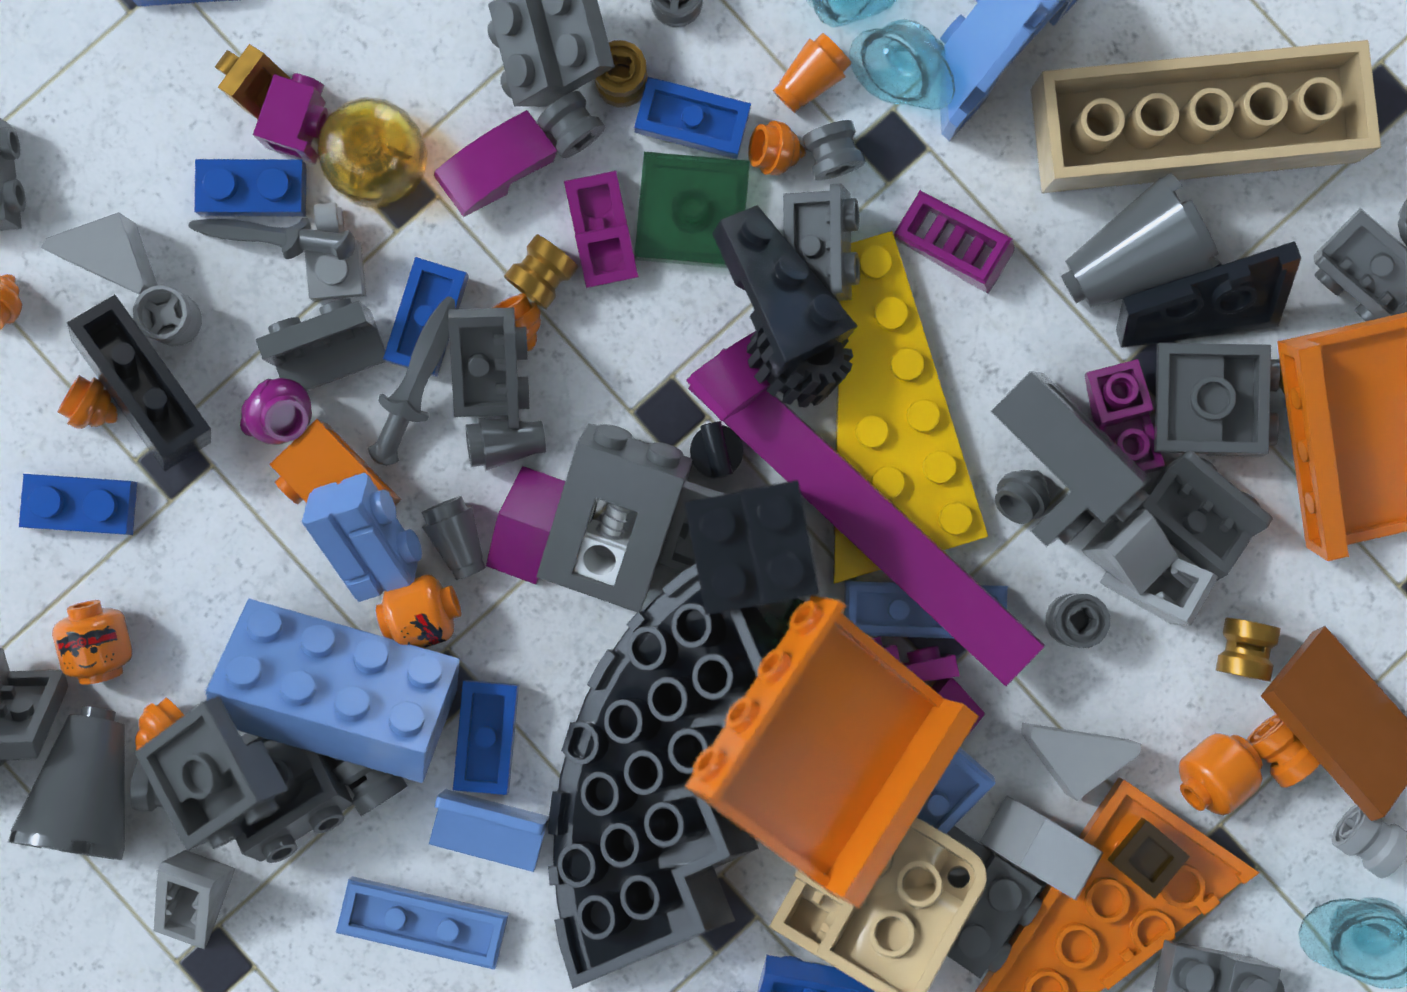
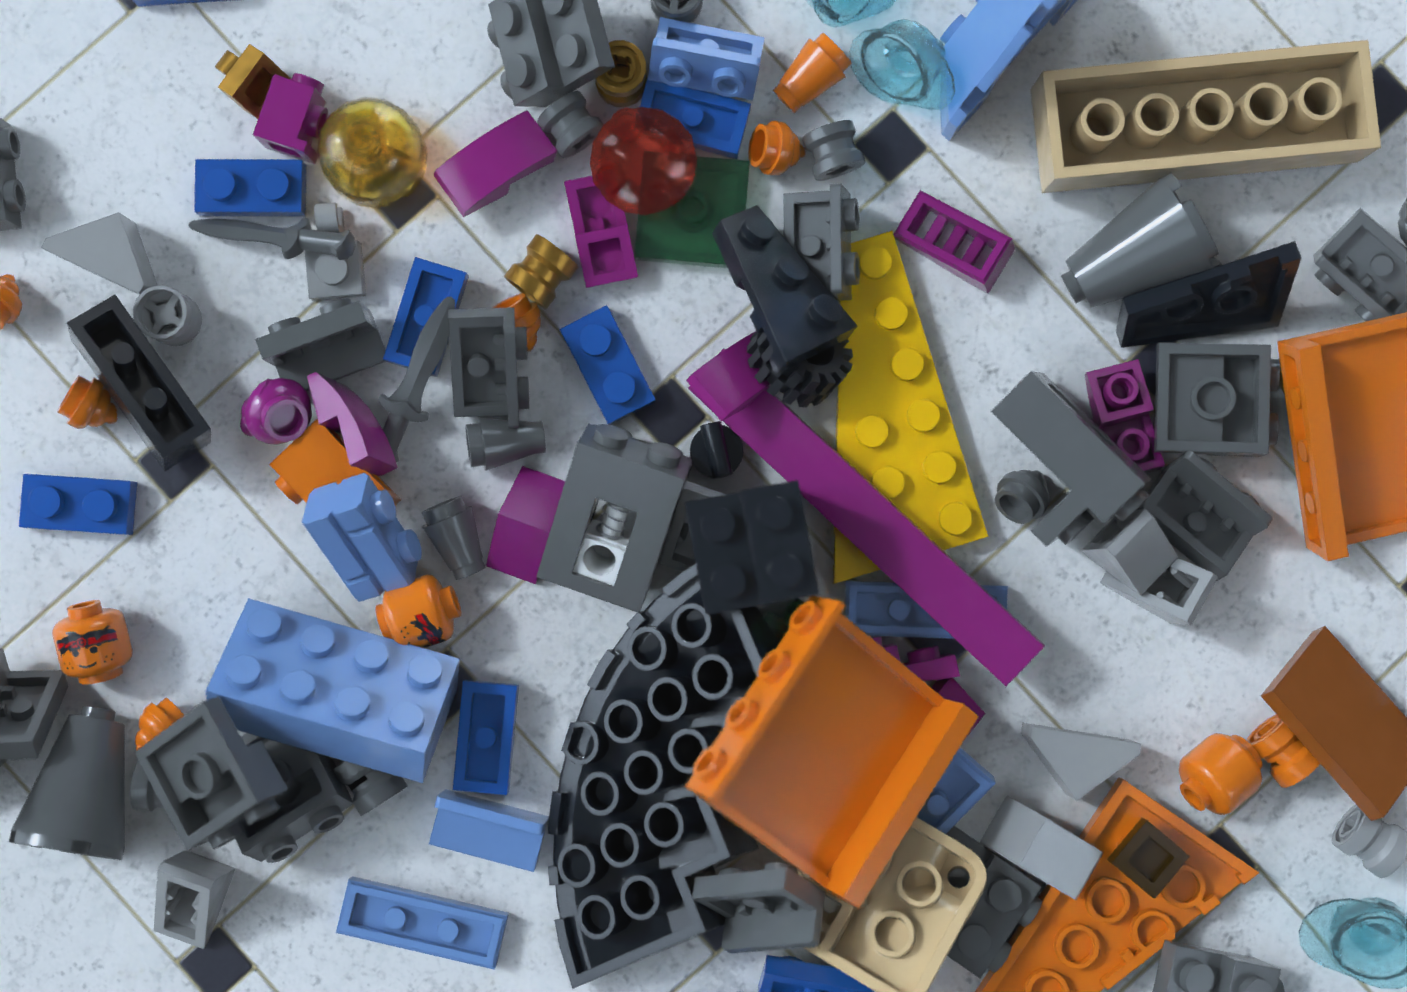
dark grey wheel [1045,594,1110,648] -> none
pearl gold wheel [1215,618,1281,682] -> none
none -> magenta slope [307,372,398,476]
none -> blue plate [559,305,656,425]
none -> clear red dish [590,107,697,216]
none -> medium blue bracket [648,17,764,100]
none -> dark grey bracket [692,863,826,953]

